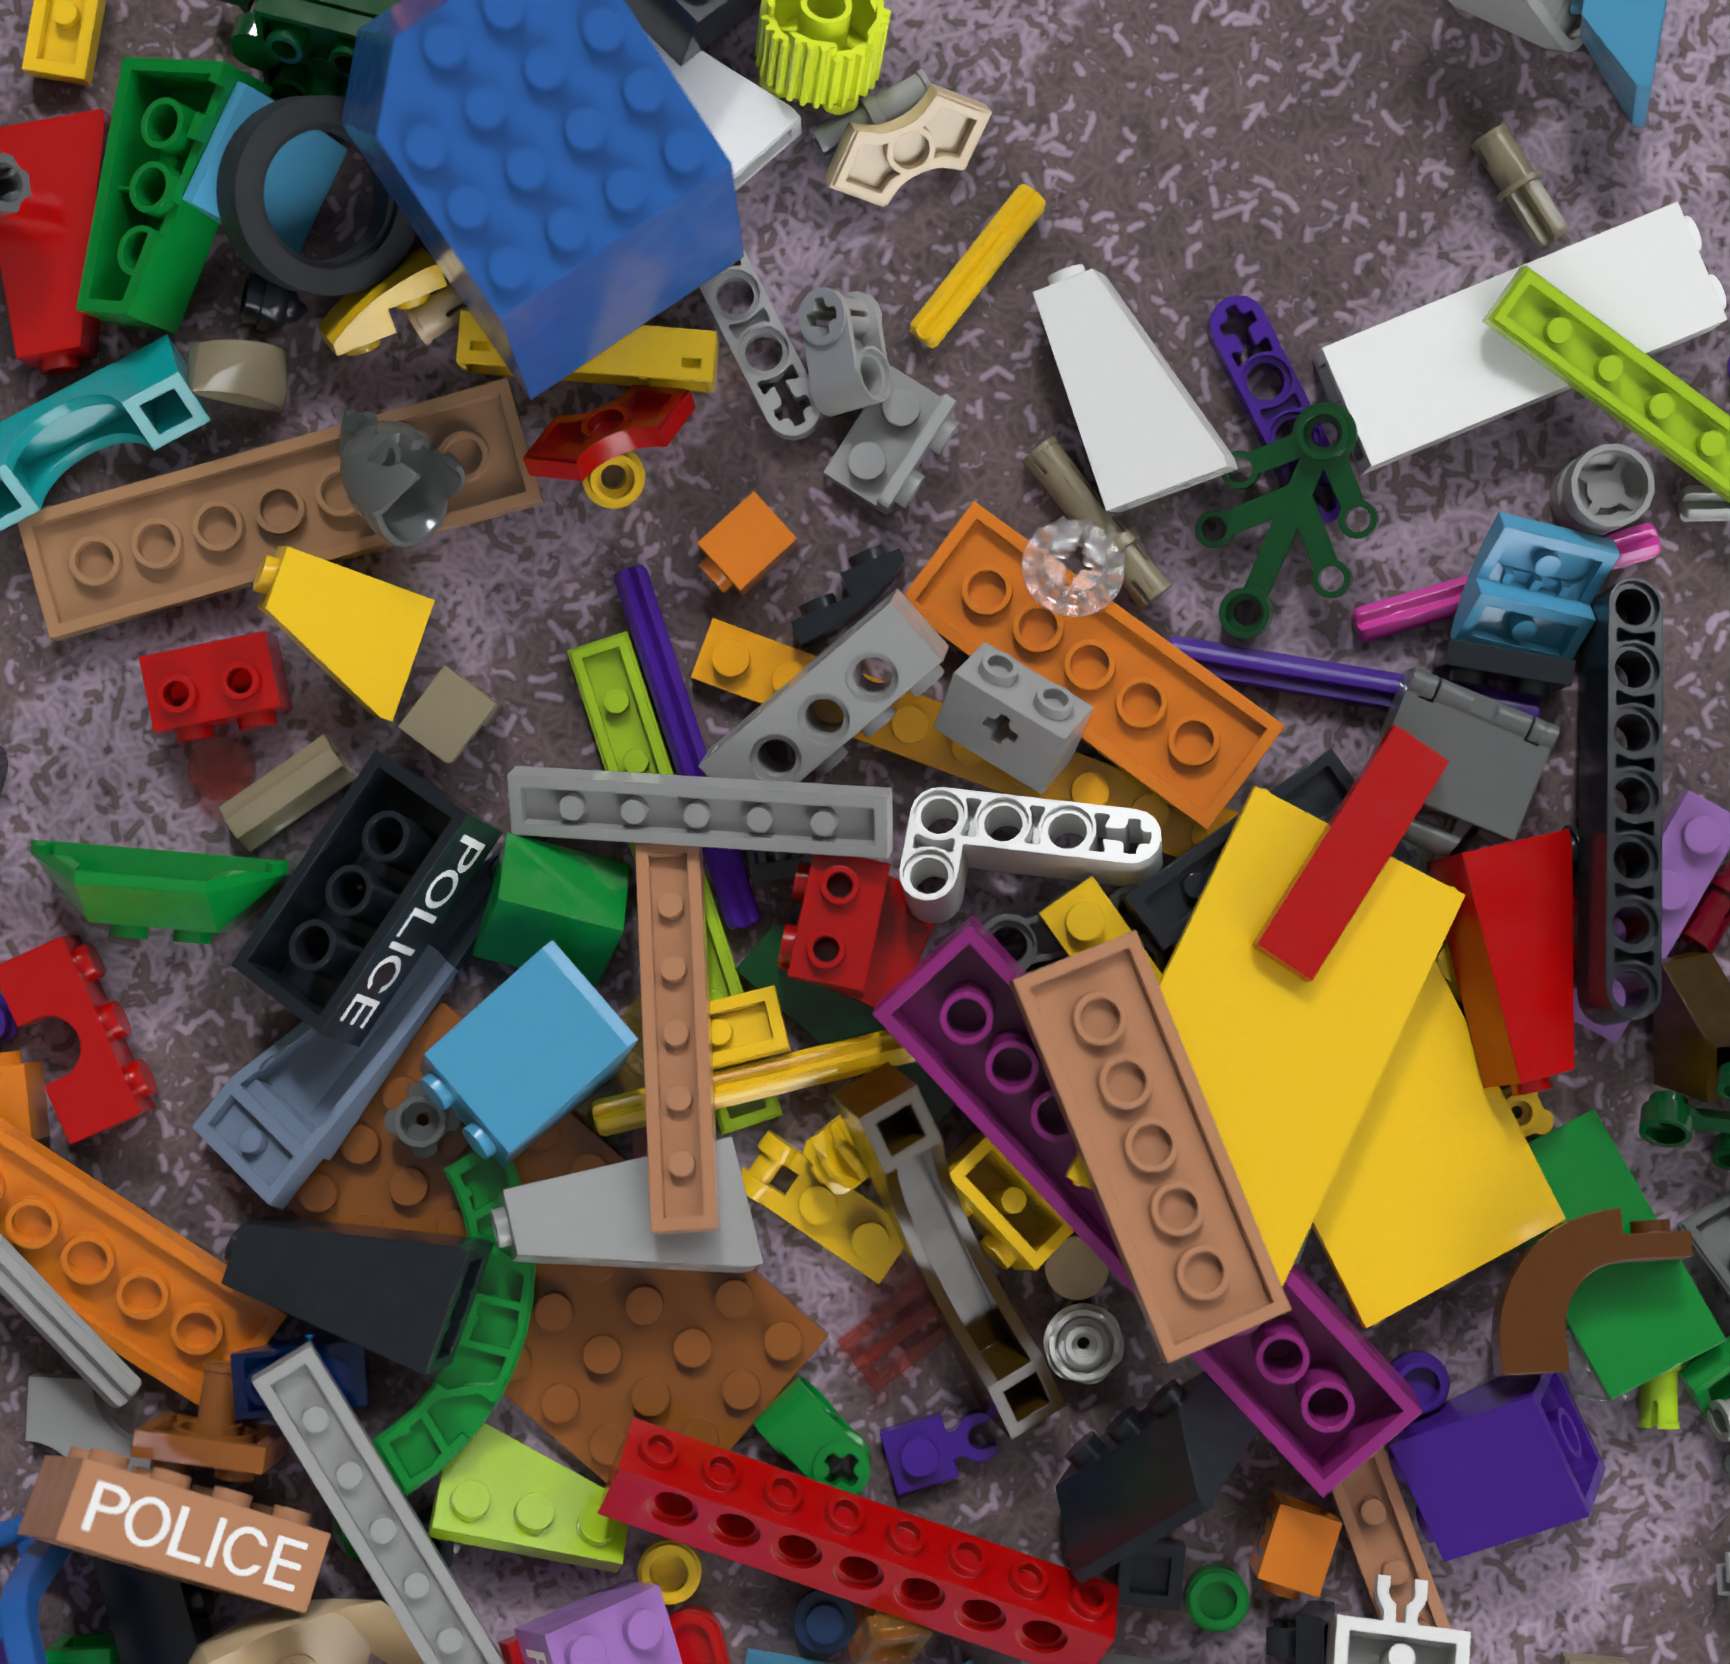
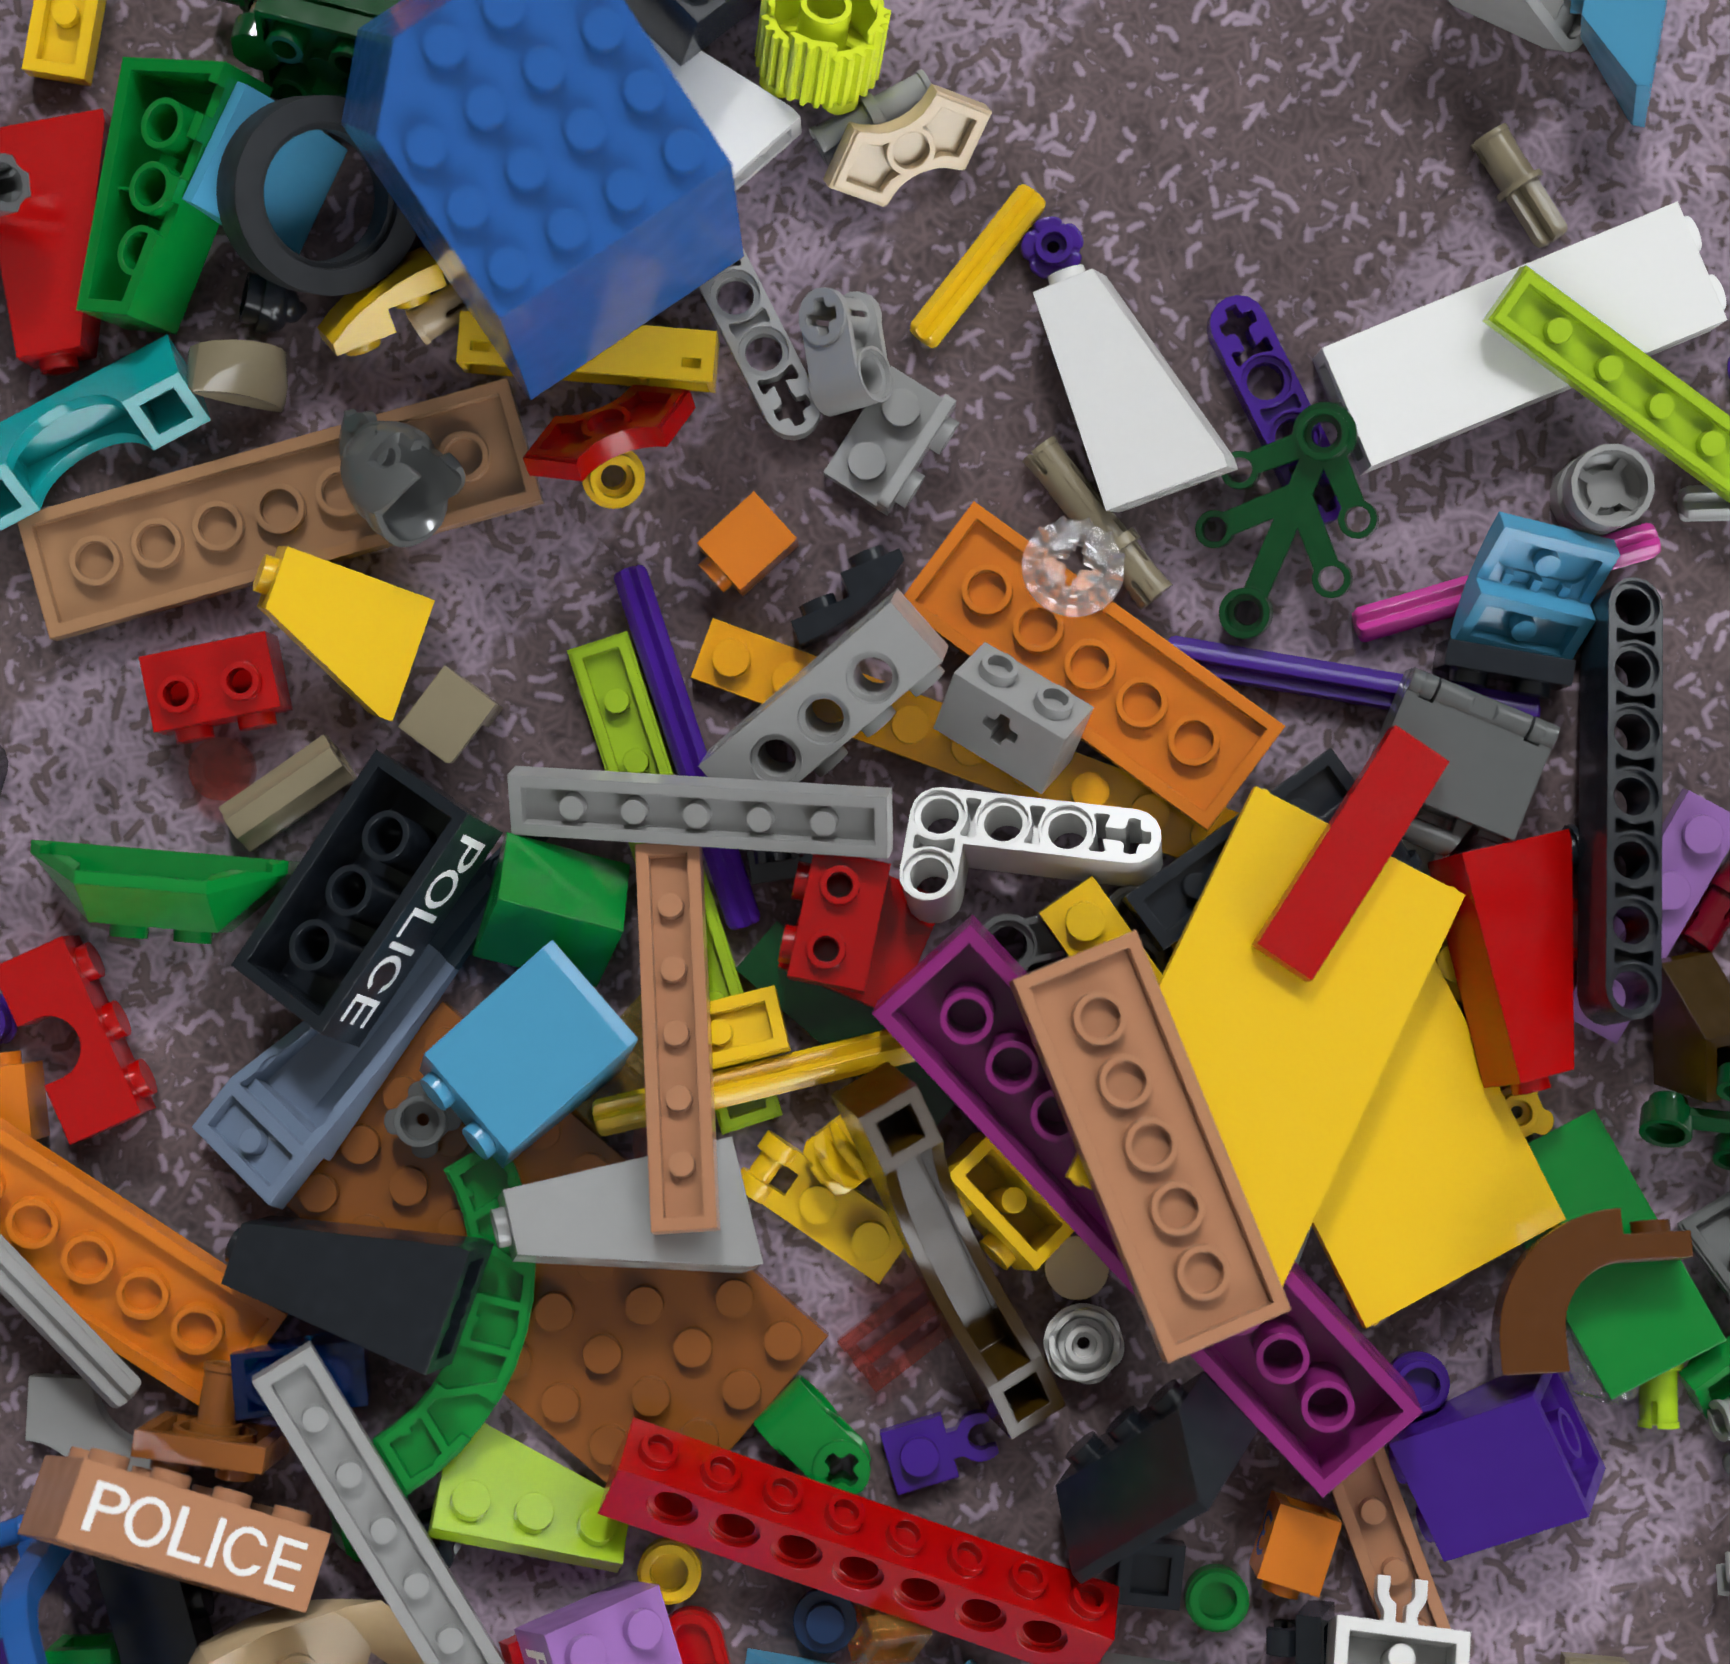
none -> dark purple plate [1021,216,1084,279]

